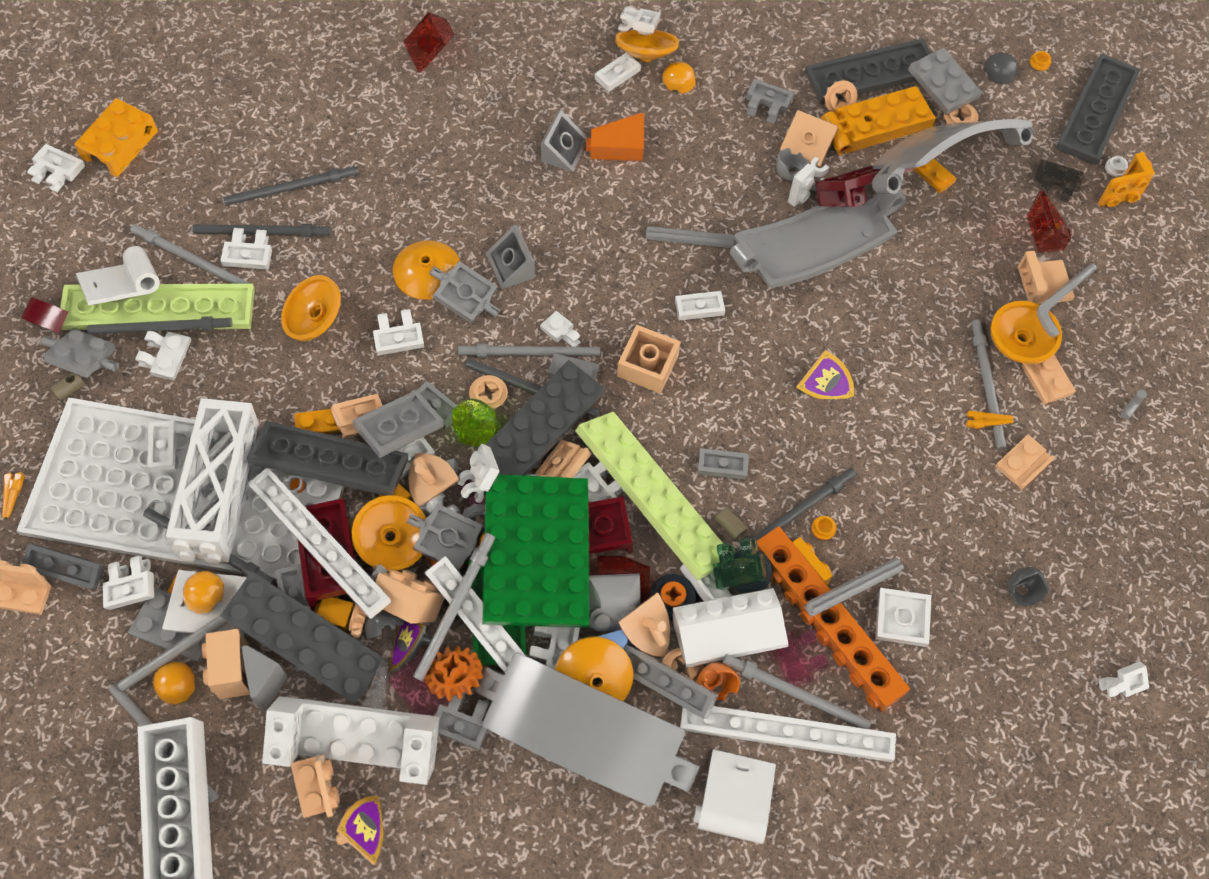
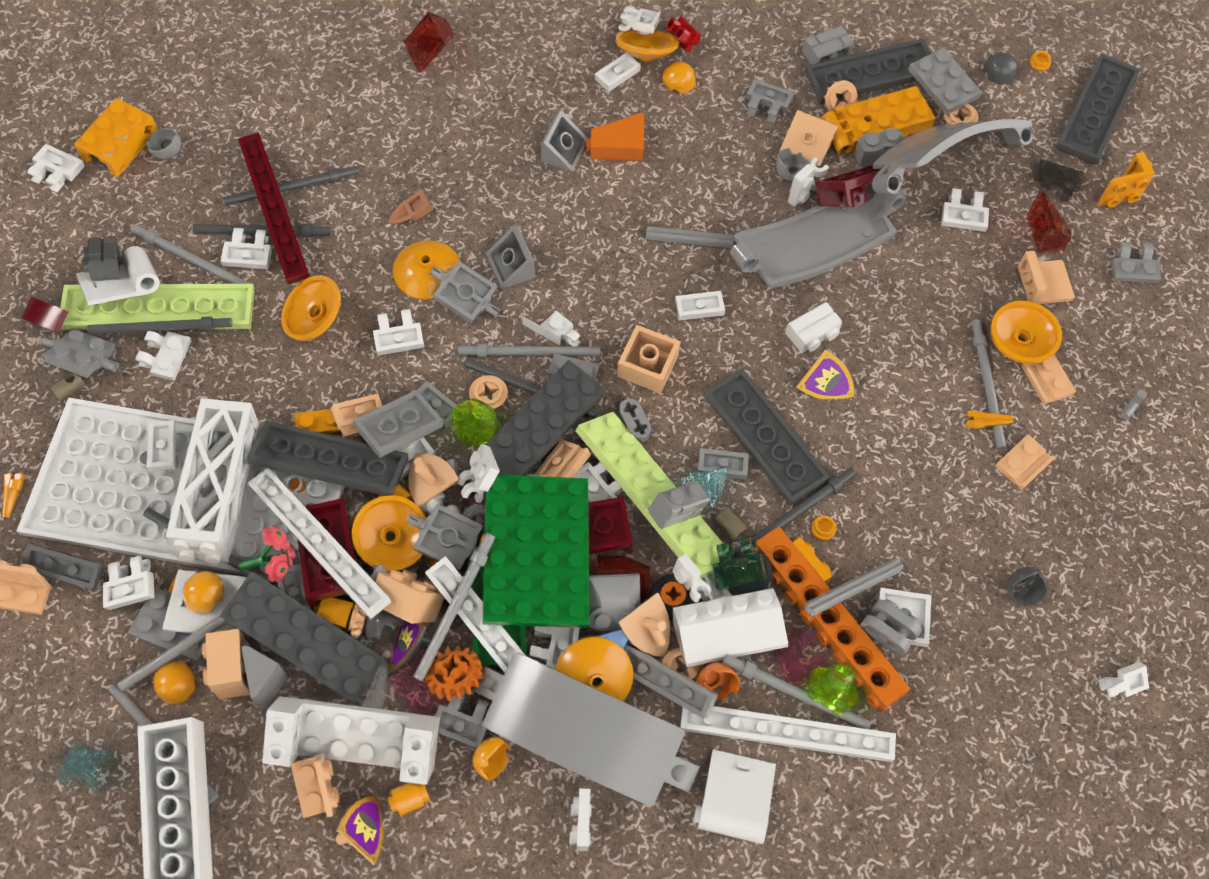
light orange plate [914,159,957,193] -> none
light grey piece [1036,263,1097,337] -> none
white plate [1105,156,1128,177] -> none
none -> clear light blue brick [58,742,113,793]
none -> dark grey brick [83,236,120,281]
none -> light grey hair [146,128,181,160]
none -> dark red plate [238,132,310,284]
none -> coral plant [239,526,296,582]
none -> light orange brick [387,783,430,816]
none -> nougat plate [388,190,433,224]
none -> light orange hair [472,737,511,781]
none -> white sticker [522,316,560,345]
none -> white plate [569,789,592,851]
none -> light grey beam [619,399,651,442]
none -> light grey brick [648,481,710,529]
none -> red hips [665,16,701,53]
none -> white plate [672,554,711,603]
none -> clear light blue brick [681,467,728,508]
none -> dark grey plate [703,368,830,506]
none -> white brick [785,302,842,353]
none -> light grey brick [802,26,853,65]
none -> clear neon green plate [807,663,858,716]
none -> light grey brick [854,128,904,166]
none -> light grey brick [860,599,922,656]
none -> white plate [941,188,989,232]
none -> light grey plate [1111,242,1161,283]

